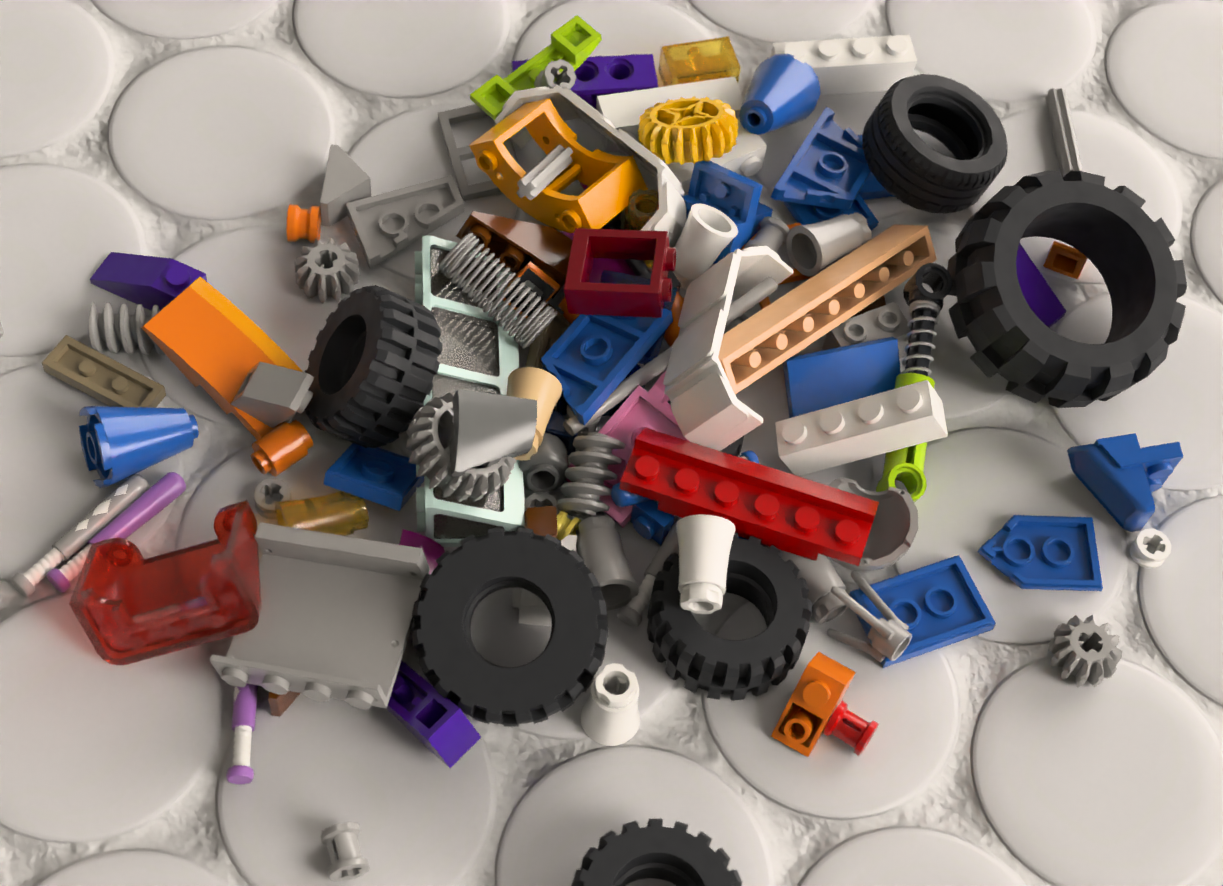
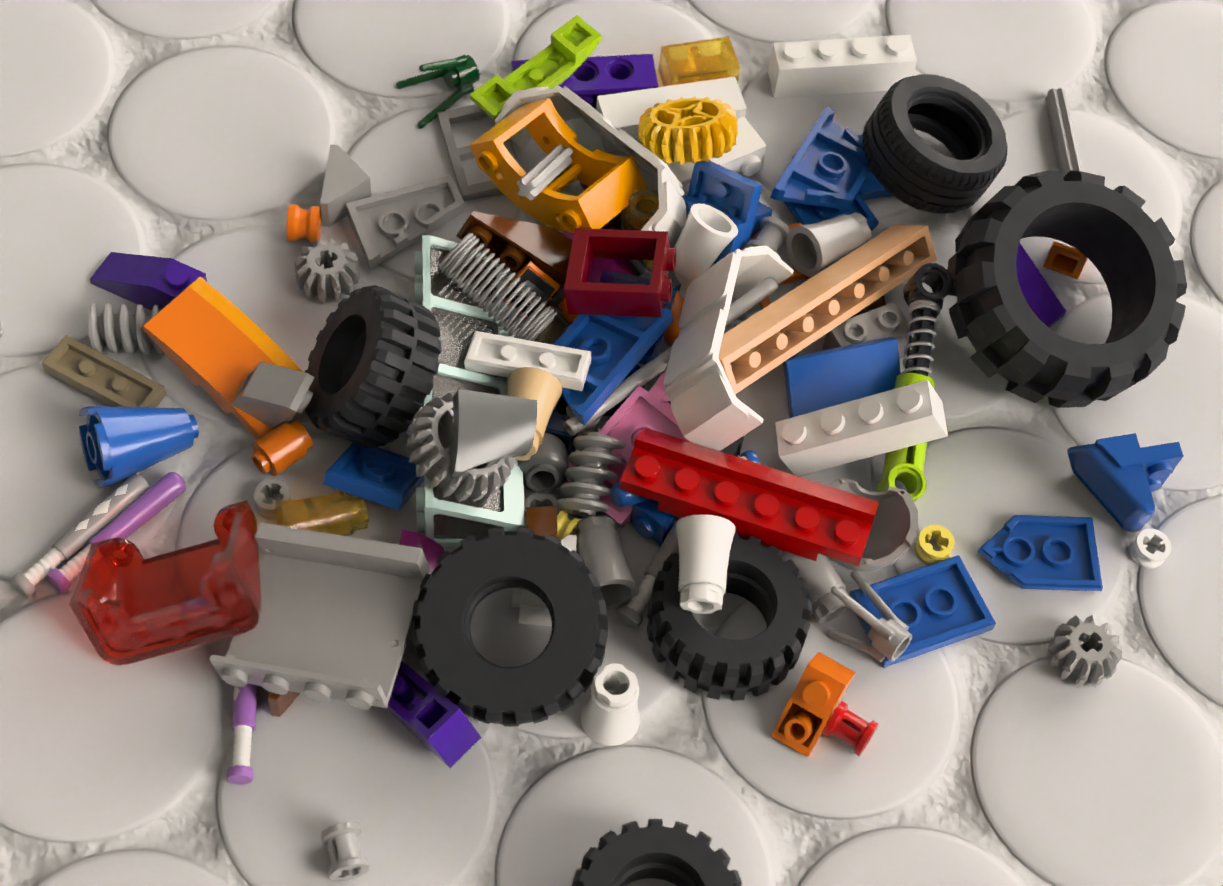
light grey bush [534,59,576,89] -> none
blue cone [739,54,821,135] -> none
none -> dark green plant [396,55,479,129]
none -> white tile [464,331,592,391]
none -> light yellow bush [915,525,955,565]

